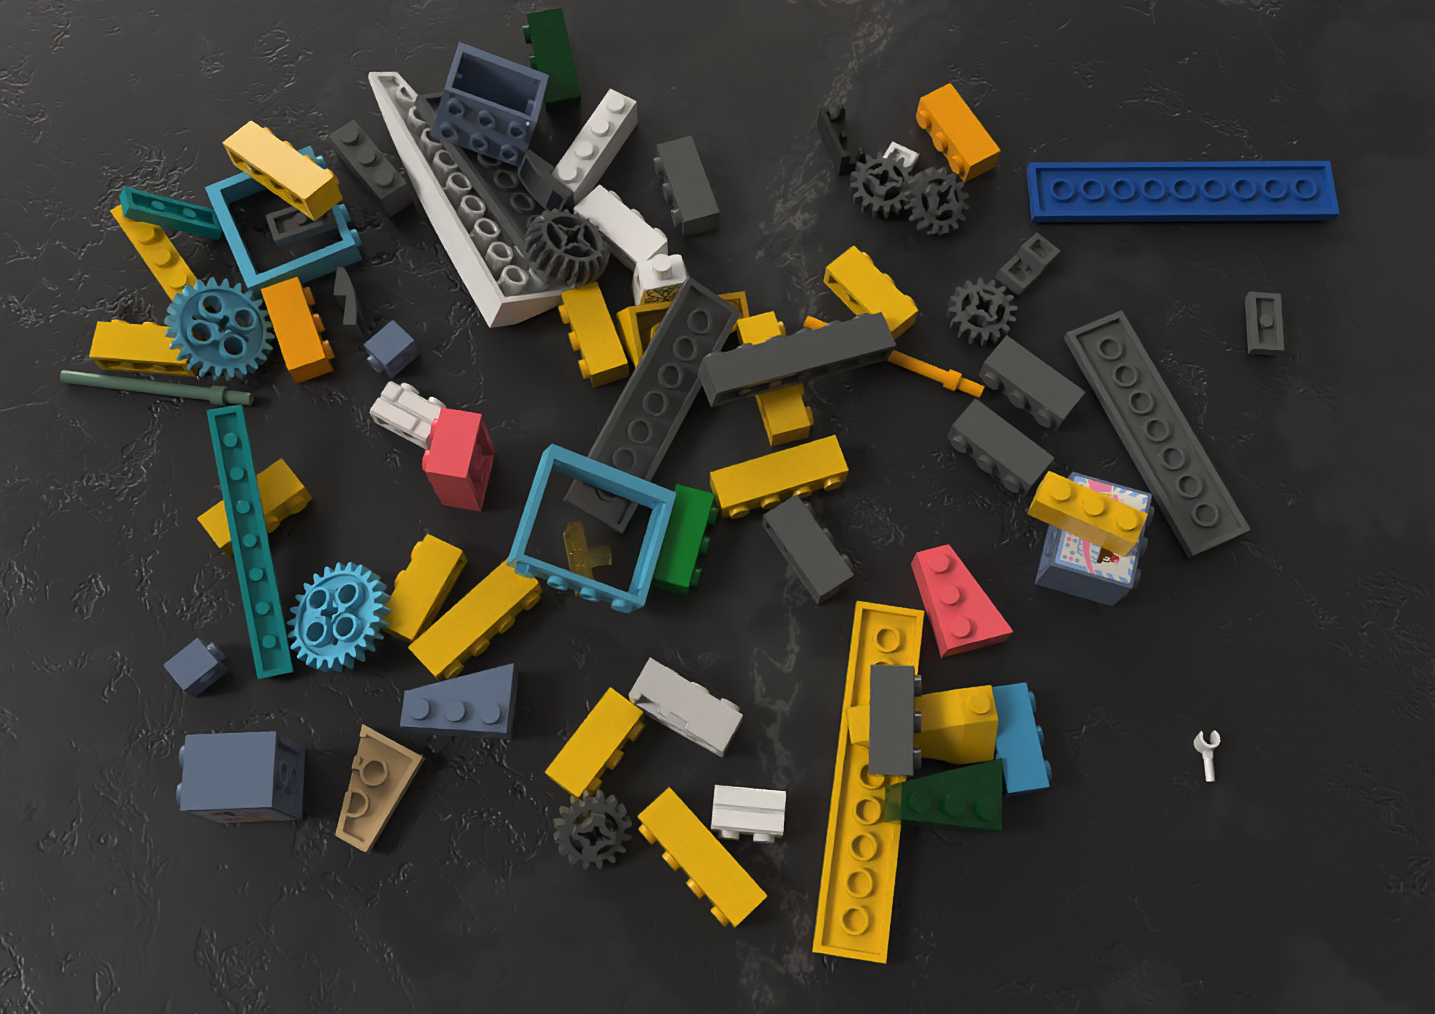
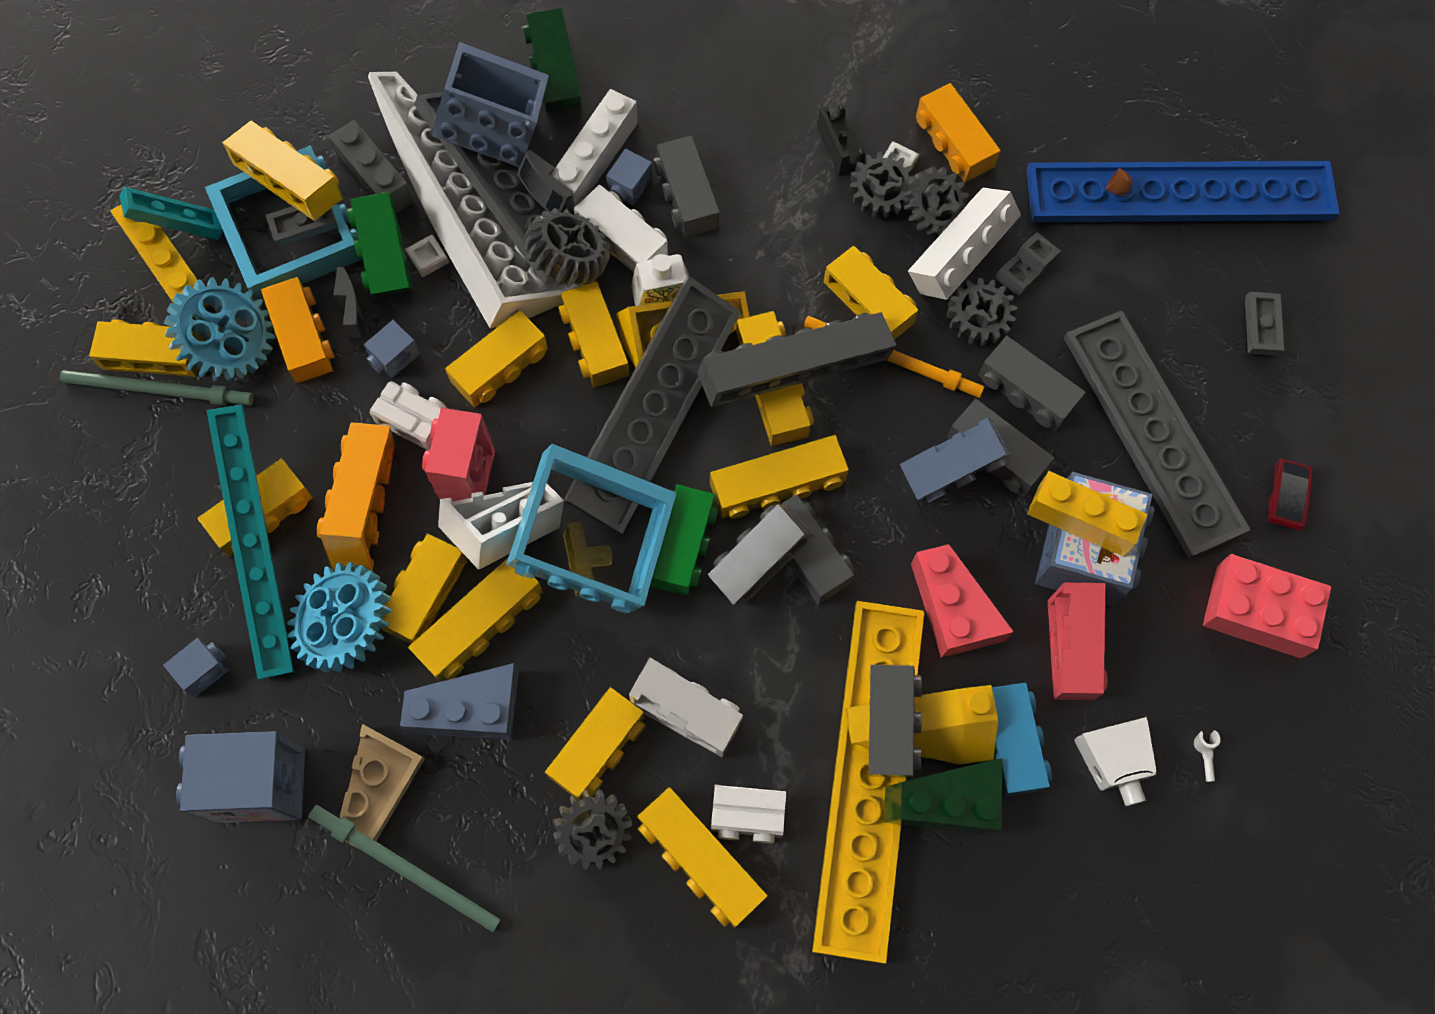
none -> sand green bar [308,805,501,932]
none -> light orange wedge [317,422,395,572]
none -> green brick [347,192,412,296]
none -> white tile [405,235,449,278]
none -> white wedge [438,482,564,570]
none -> yellow brick [445,310,548,408]
none -> sand blue brick [606,149,652,206]
none -> brick [708,504,815,605]
none -> sand blue wedge [900,417,1011,503]
none -> white brick [908,188,1021,300]
none -> coral wedge [1047,582,1108,700]
none -> white torso [1074,717,1156,806]
none -> dark orange hinge [1105,168,1133,196]
none -> coral brick [1203,554,1331,658]
none -> slope [1268,458,1312,531]

